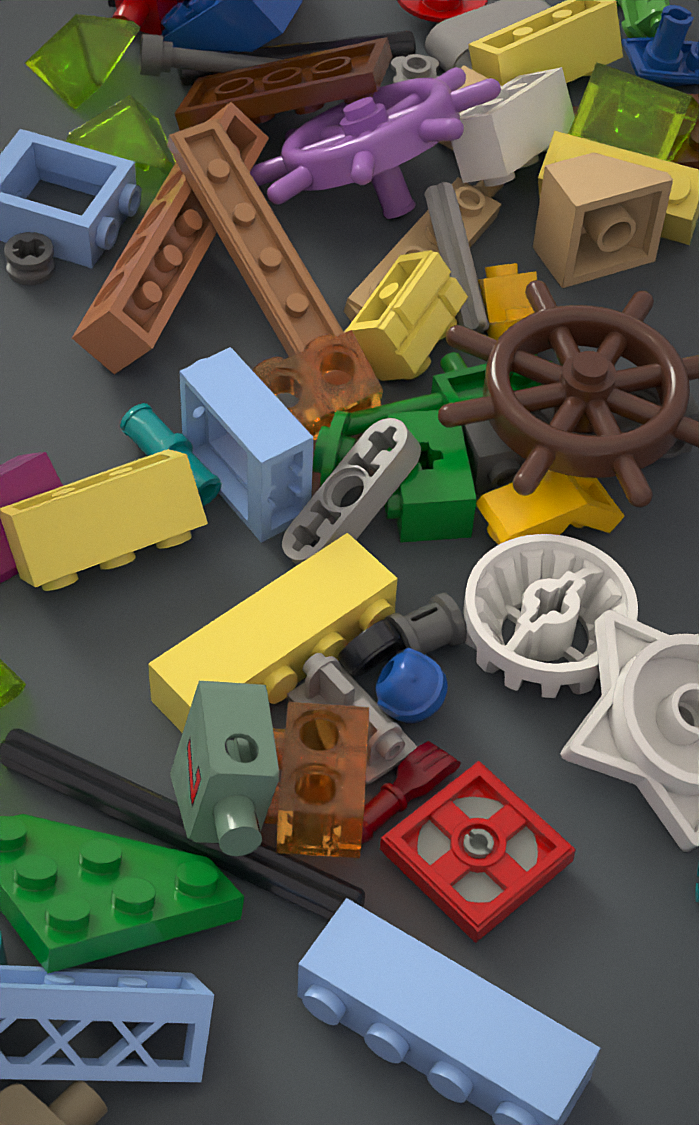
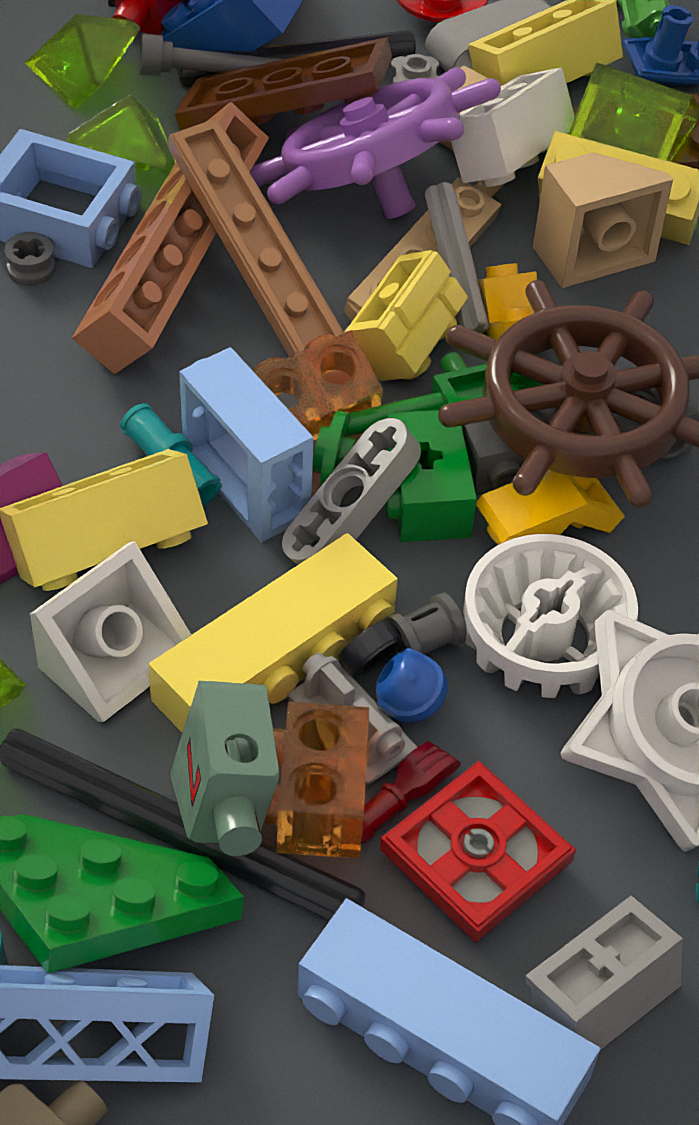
none -> white slope [30,541,192,722]
none -> light grey hinge [525,896,683,1050]

